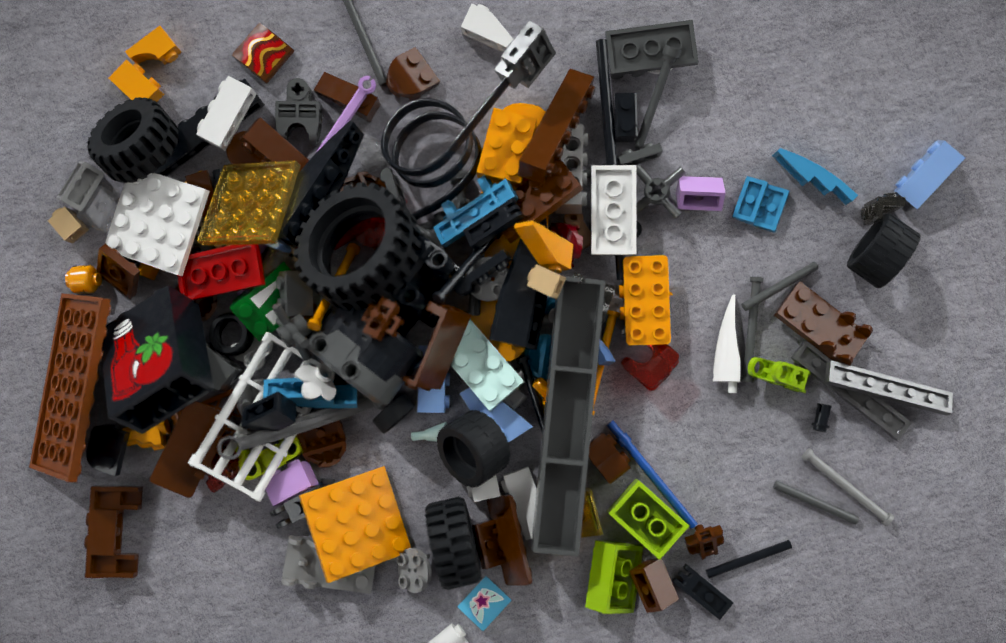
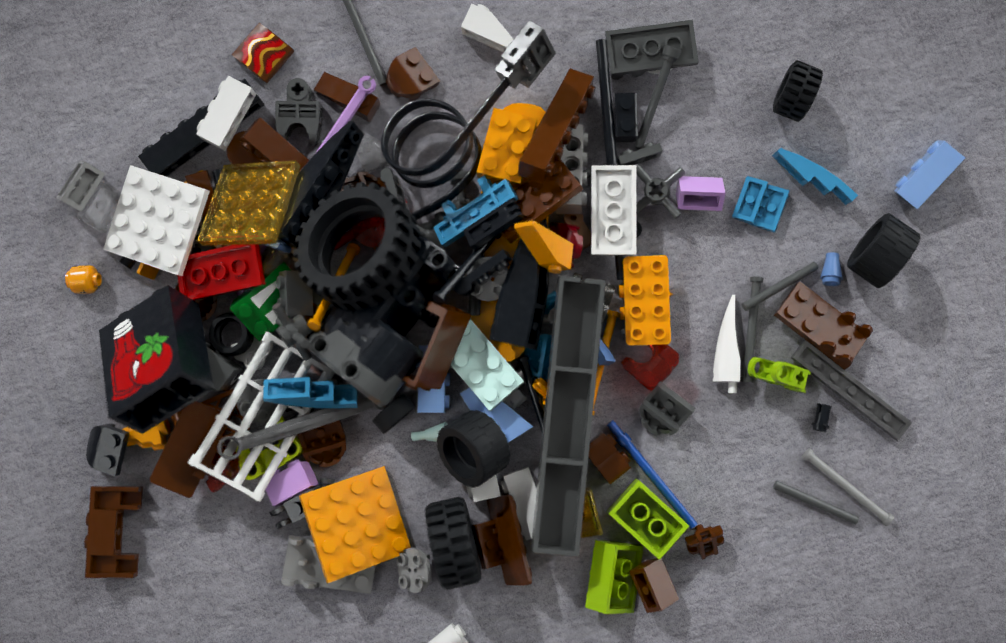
dark orange plate [29,293,111,483] -> none
tan brick [48,206,89,243] -> none
black tyre [87,97,178,183] -> none
reddish brown plate [96,244,140,299] -> none
light orange brick [108,59,164,102] -> none
light orange arch [125,25,181,65] -> none
black slope [241,391,296,431] -> none
white plate [294,364,336,401] -> none
reddish brown piece [361,297,404,341] -> none
medium azure sticker [457,576,512,631] -> none
tan brick [527,264,567,299] -> none
black hinge [672,563,734,620] -> none
black bar [705,540,792,578] -> none
plate [825,360,953,416] -> none
clear smoke bracket [861,193,905,226] -> none
none -> dark grey slope [639,381,695,435]
none -> black tyre [773,60,823,122]
none -> medium blue cone [820,252,843,286]

